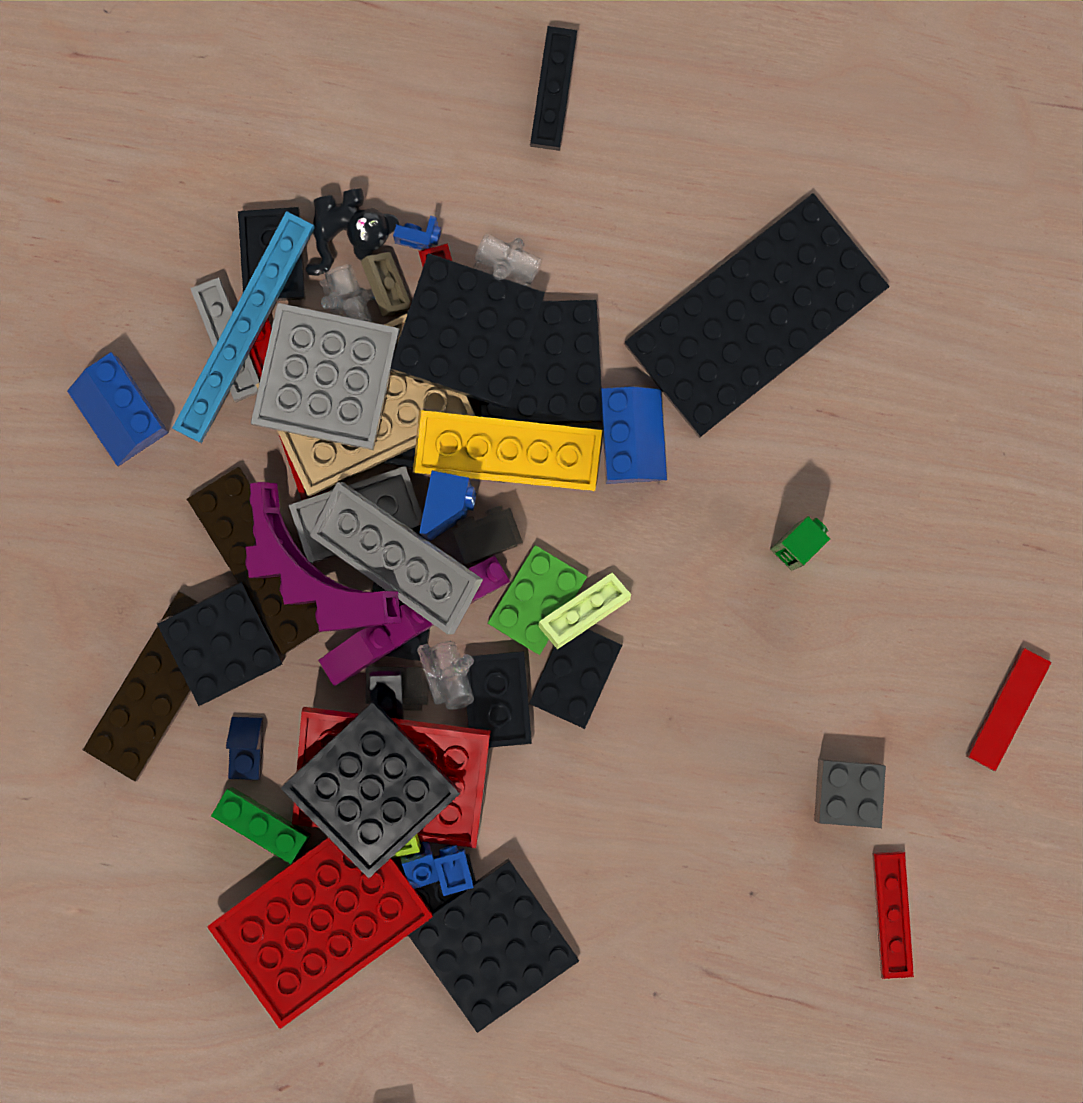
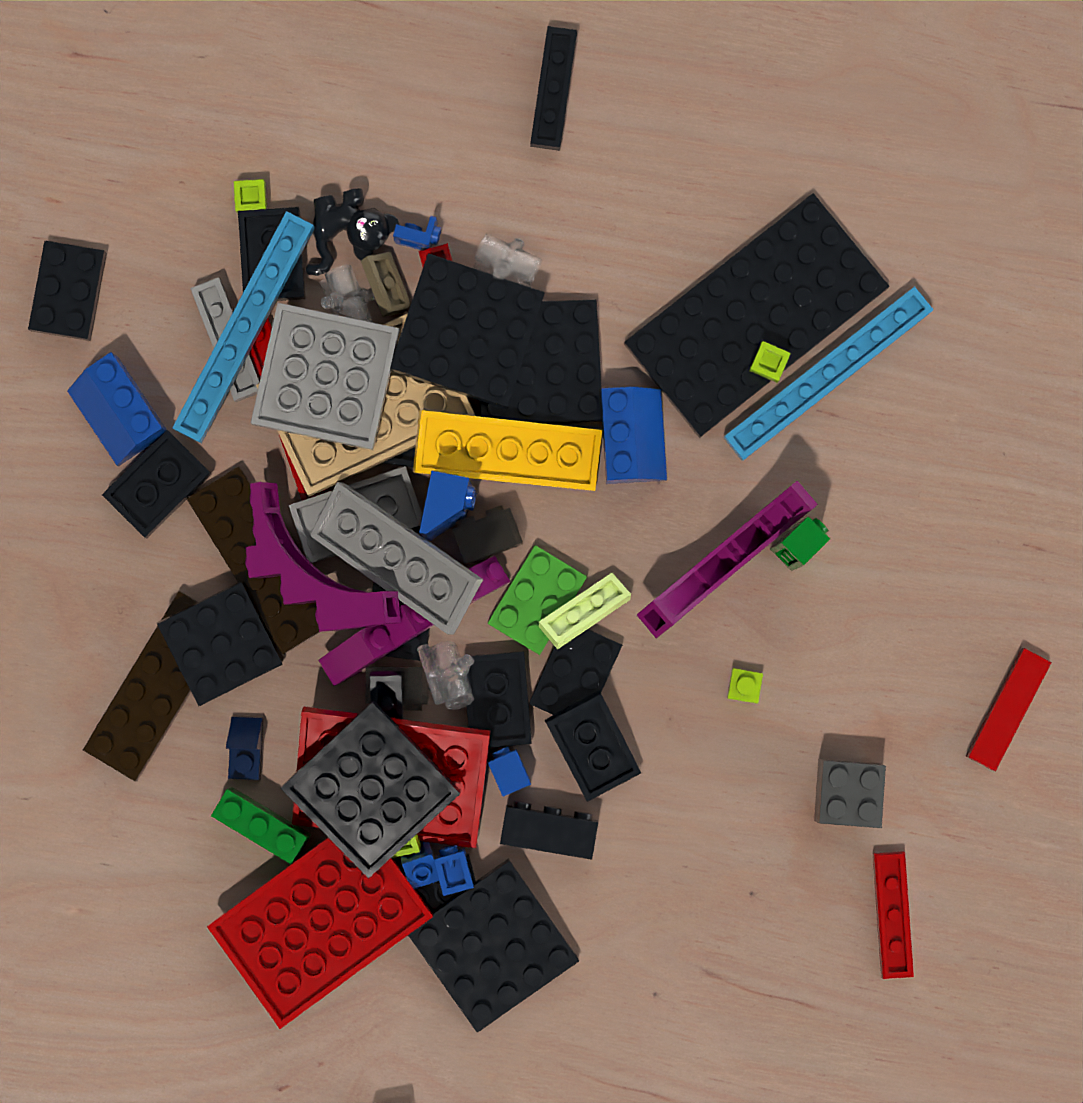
none -> black plate [28,241,107,341]
none -> black plate [102,430,212,538]
none -> lime plate [234,179,267,214]
none -> blue brick [488,746,531,797]
none -> black brick [500,801,598,860]
none -> black plate [545,691,641,802]
none -> magenta arch [637,481,818,639]
none -> dark azure plate [723,286,934,461]
none -> lime plate [727,668,763,704]
none -> lime plate [749,341,791,383]

